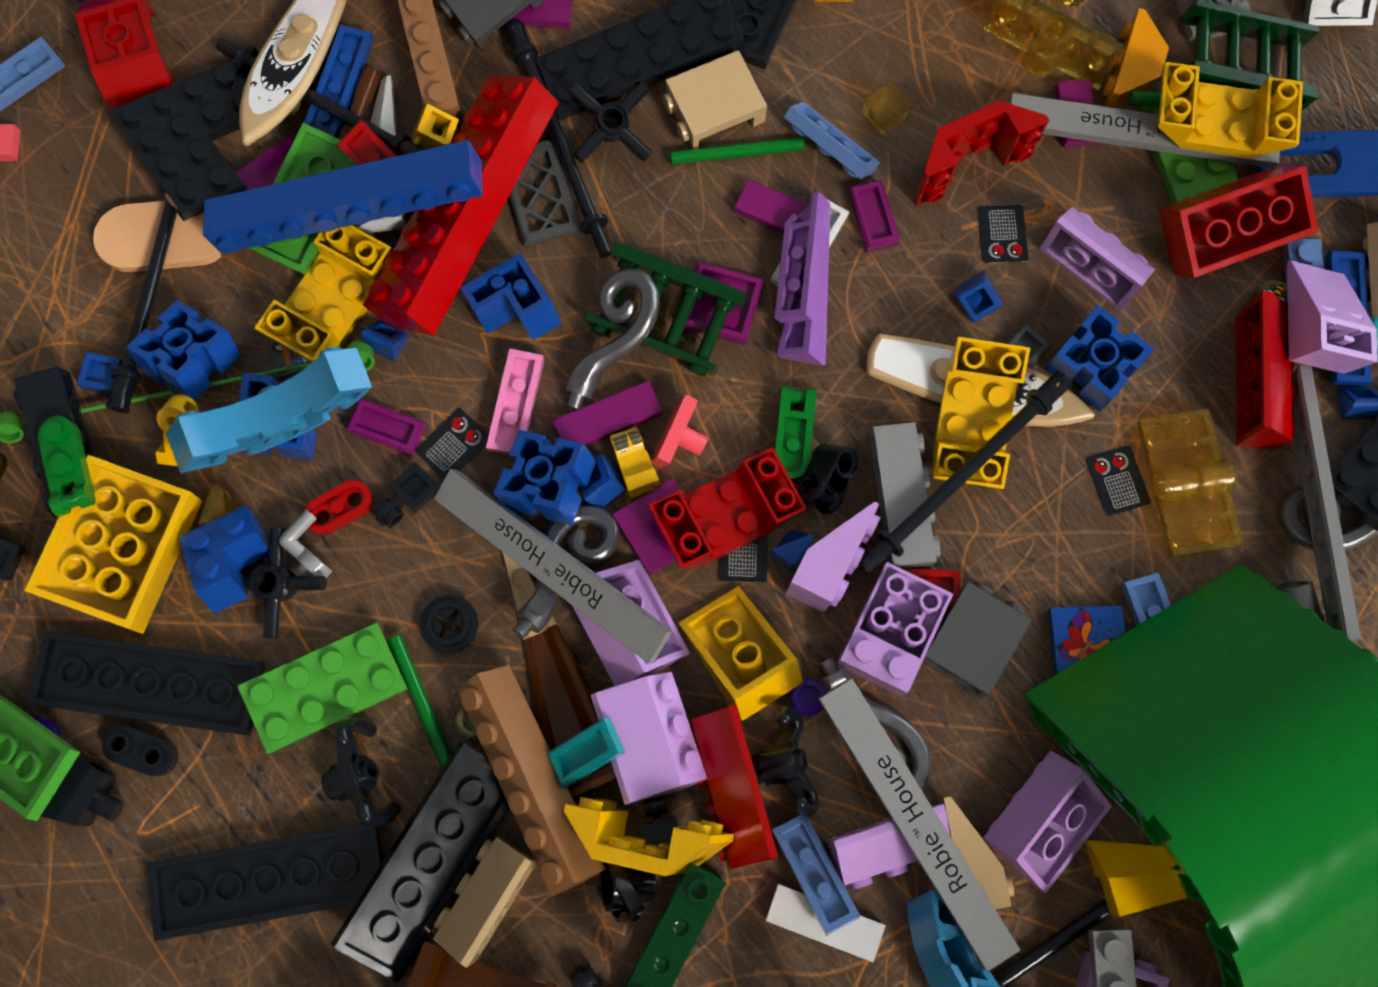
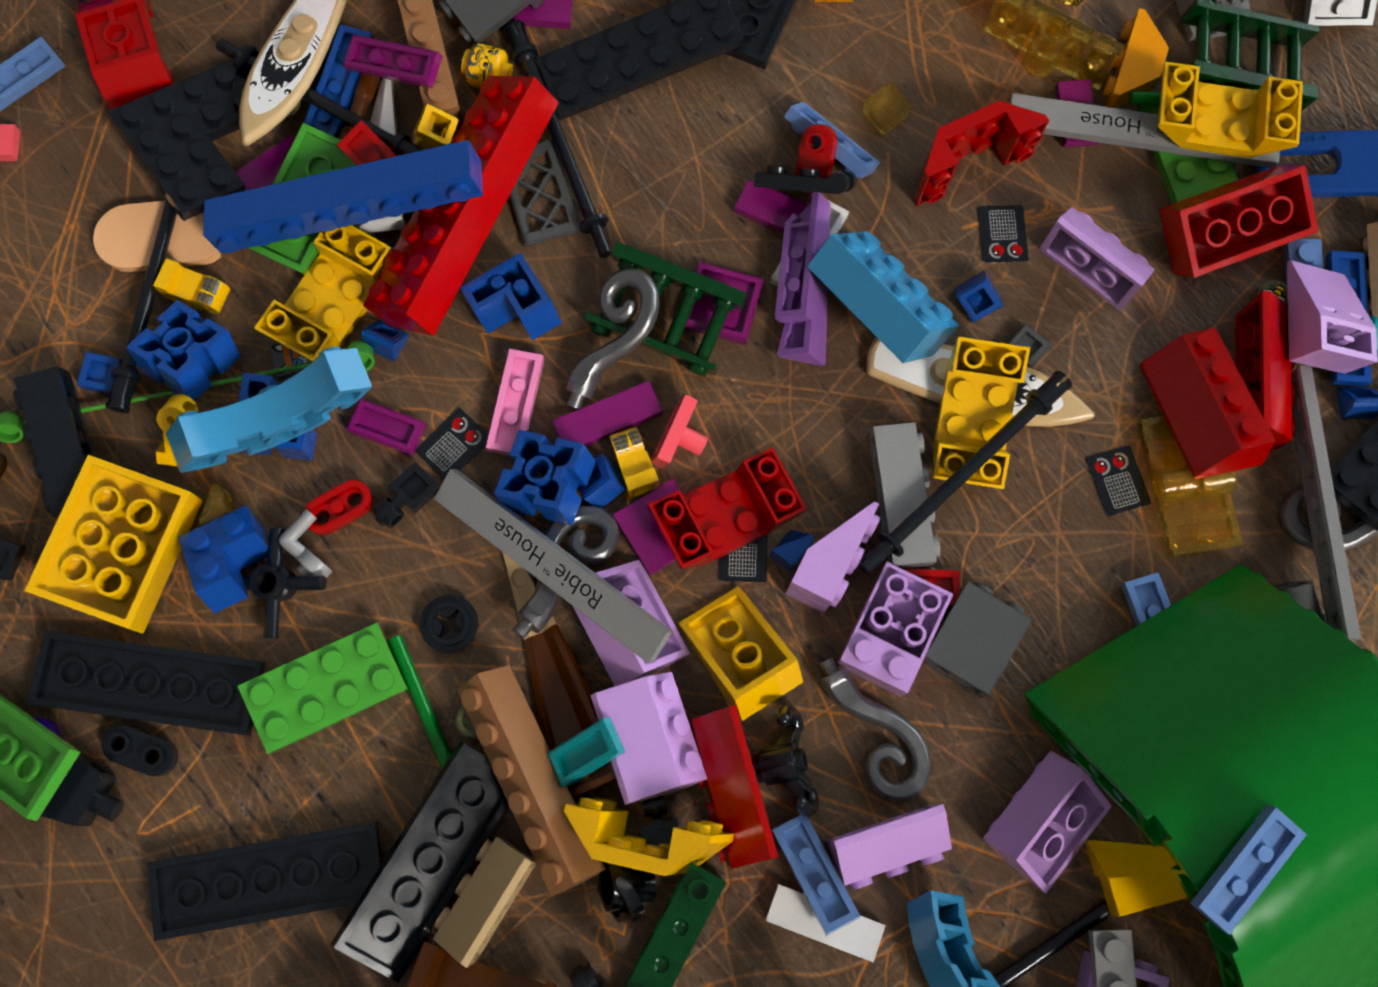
green plate [38,416,96,517] -> none
black piece [321,718,401,827] -> none
black bar [569,82,653,163] -> none
tan panel [662,50,767,149] -> none
green bar [670,137,804,165] -> none
green plate [775,385,817,482] -> none
dark purple tile [790,679,826,716] -> none
black piece [797,443,859,515] -> none
light grey tile [818,678,1020,972] -> none
magenta tile [848,180,900,252] -> none
tan slope [937,796,1014,909] -> none
blue brick [1044,305,1154,412] -> none
blue tile [1048,606,1125,675] -> none
none -> yellow leg [153,258,231,315]
none -> magenta tile [343,35,443,89]
none -> yellow head [461,43,513,88]
none -> black plate [754,165,857,194]
none -> red plate [795,124,837,194]
none -> dark azure brick [807,231,959,363]
none -> red slope [1139,328,1276,480]
none -> medium blue plate [1190,804,1307,935]

